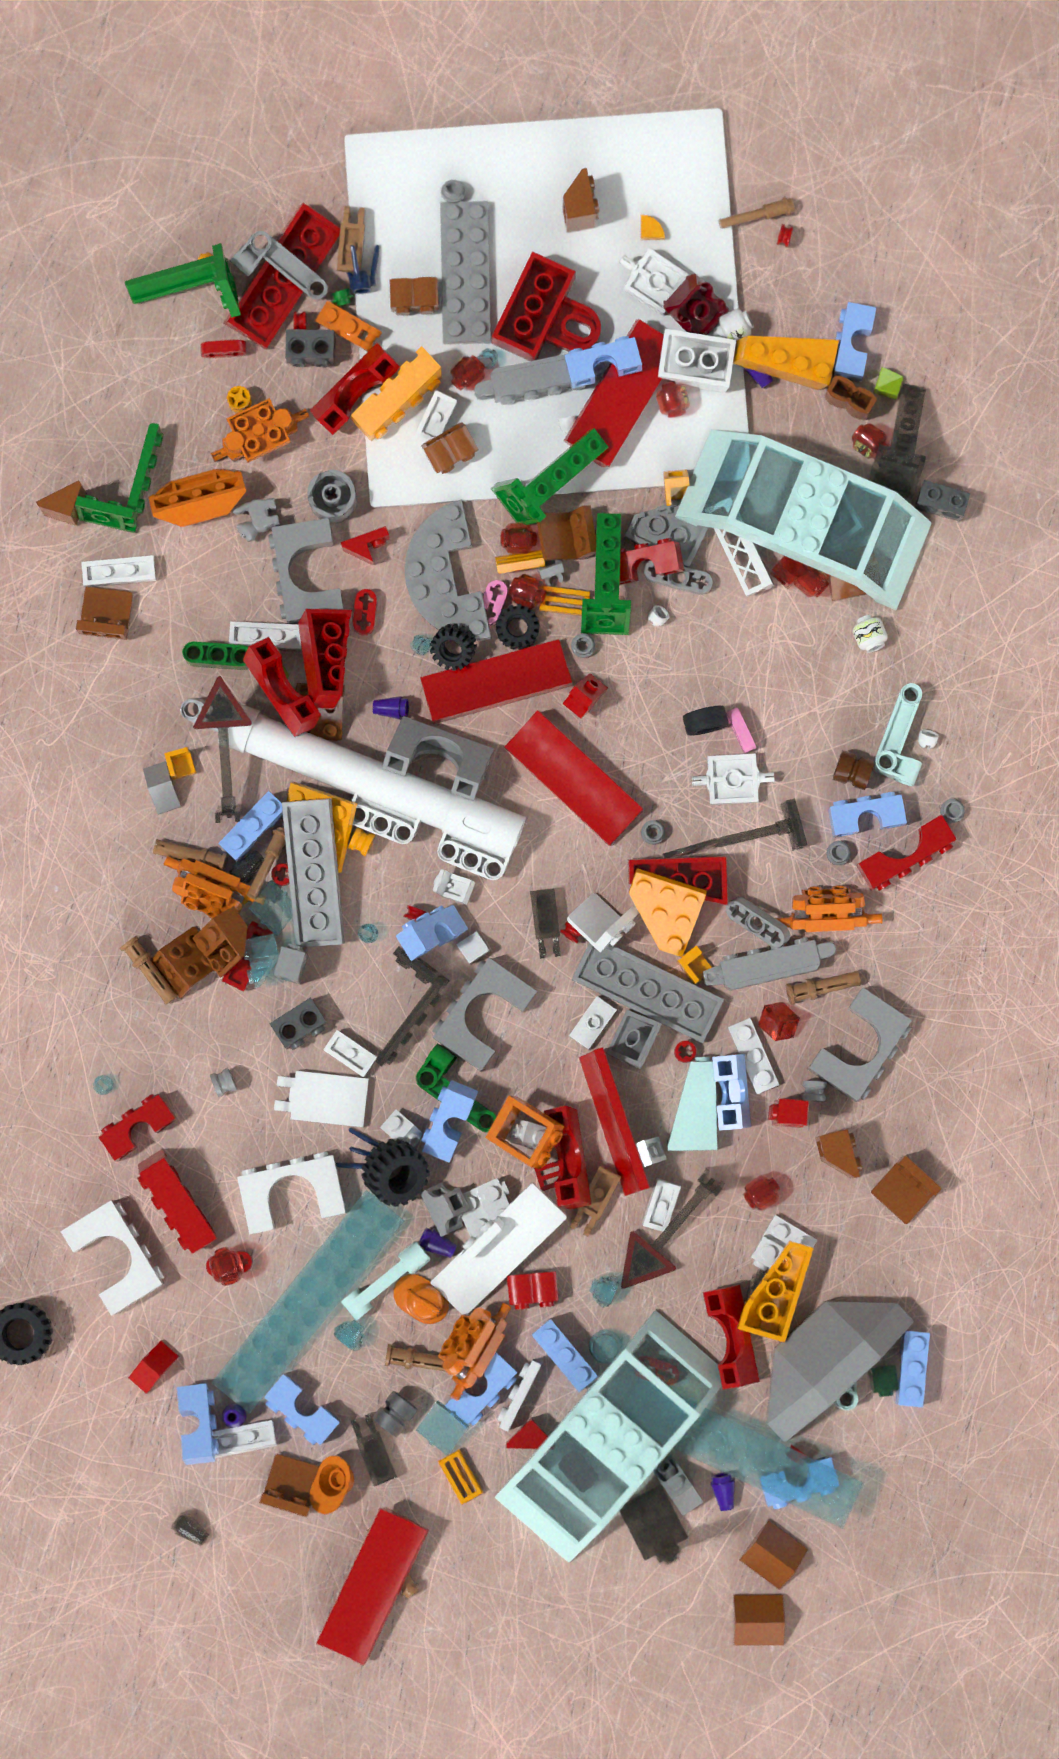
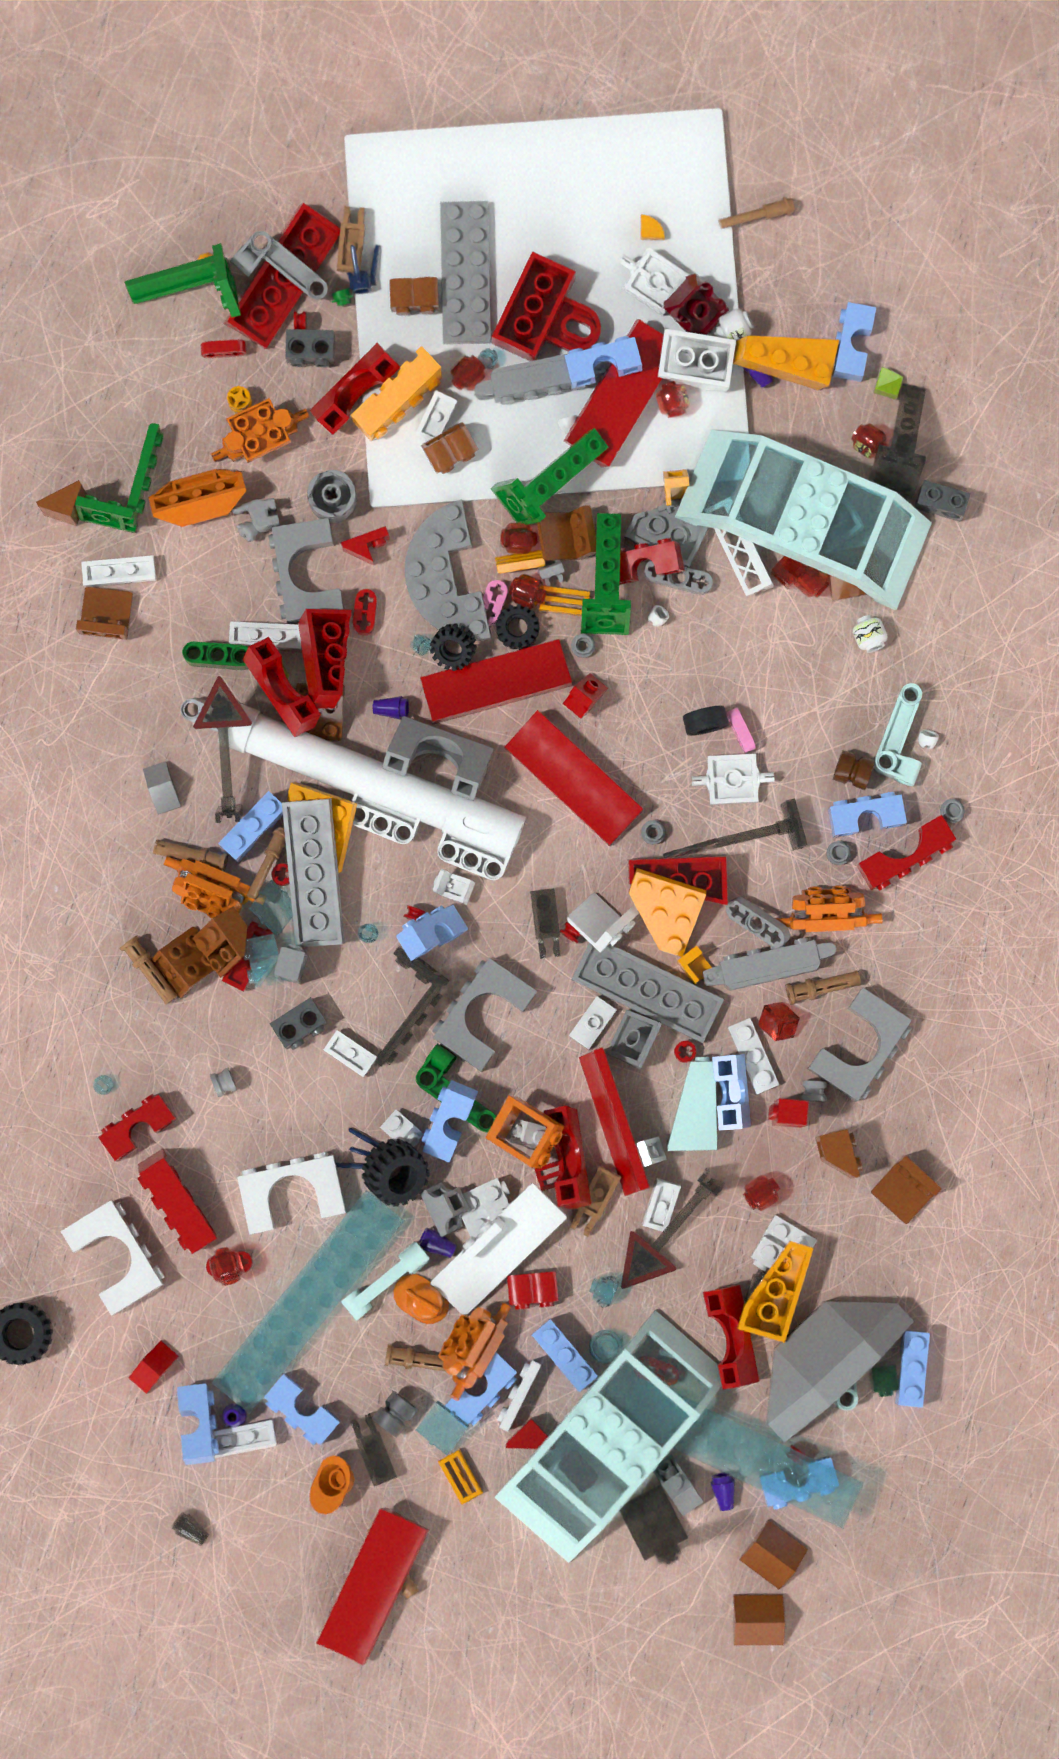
light orange panel [164,747,196,780] -> none
clear smoke cone [229,850,264,884] -> none
dark orange bracket [259,1454,319,1517] -> none
white tile [274,1071,369,1128] -> none
orange plate [315,301,382,352] -> none
clear light blue cone [334,1320,365,1351] -> none
light orange wheel [348,827,376,857] -> none
light grey plate [441,180,465,203] -> none
white slope [456,931,490,965] -> none
dark orange slope [562,168,599,233] -> none
red bush [776,224,794,248] -> none
dark orange brick [824,376,877,420] -> none

